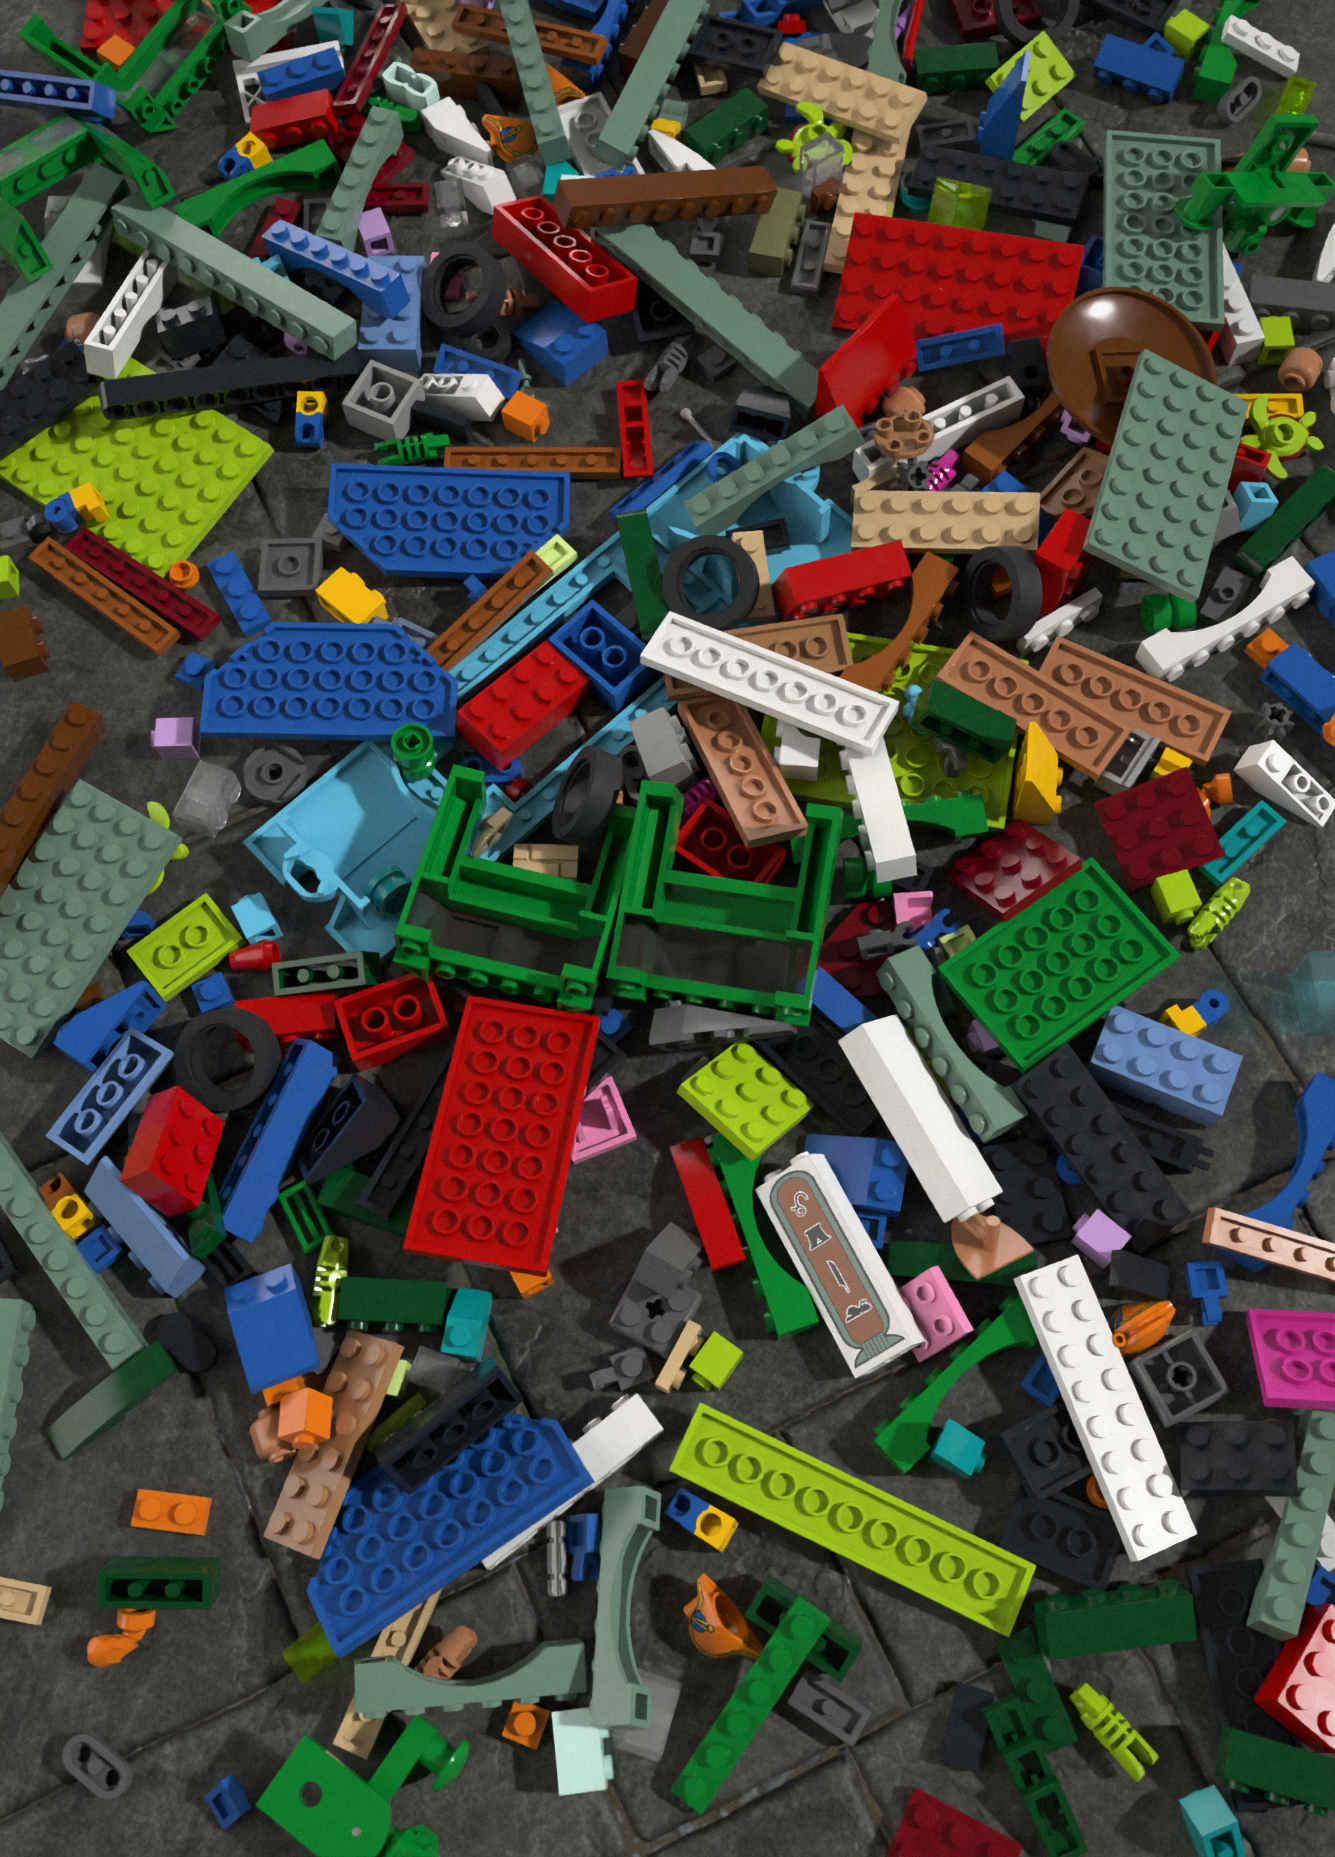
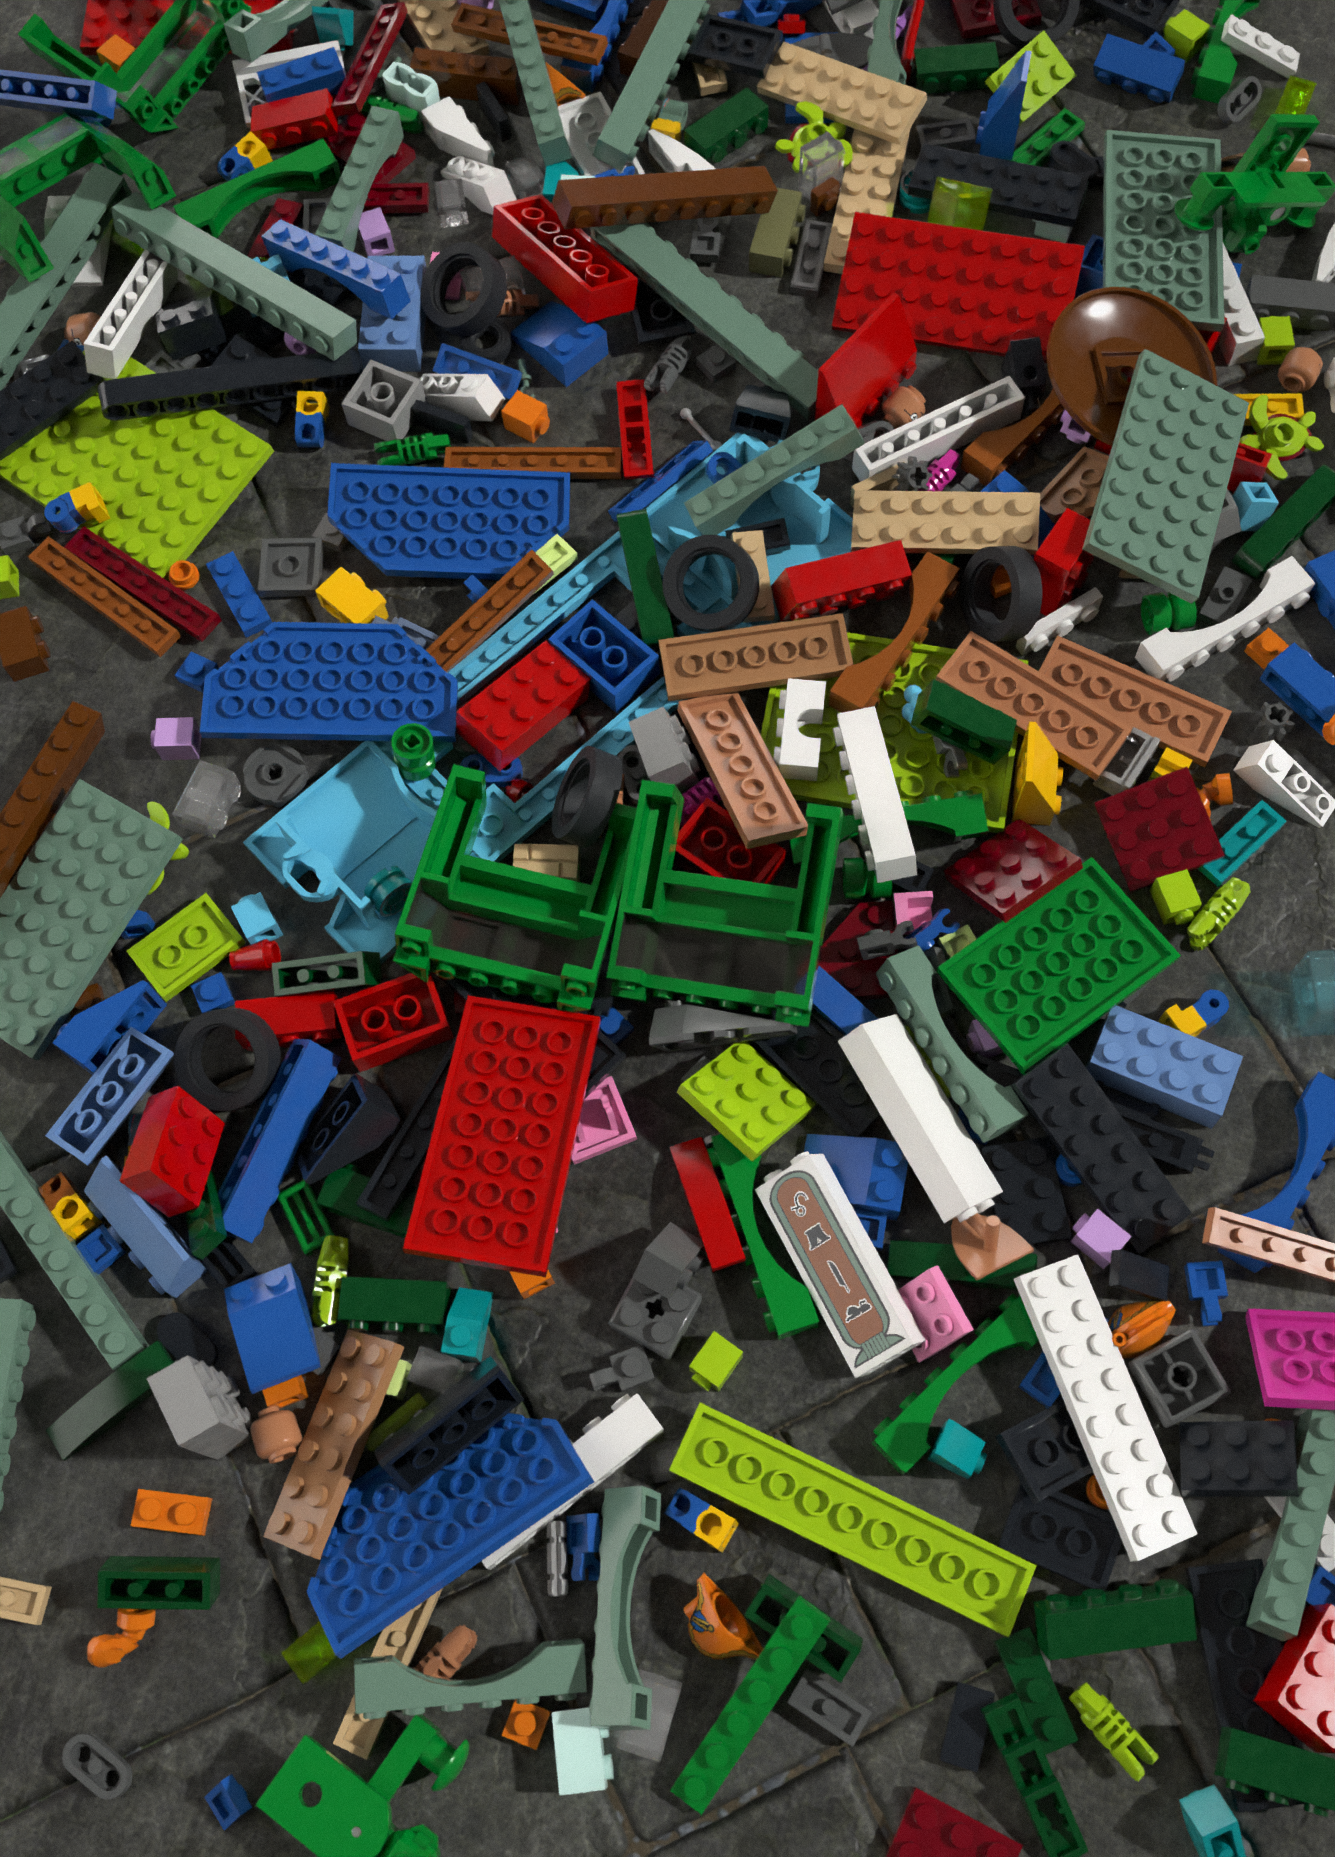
orange brick [277,1387,333,1450] -> none
dark tan plate [472,807,513,858] -> none
orange hat [482,114,540,166] -> none
white plate [640,611,899,756] -> none
tan plate [655,1320,704,1395] -> none
medium nougat dish [874,410,934,459] -> none
blue plate [914,323,1006,372] -> none
none -> light grey piece [147,1355,255,1460]

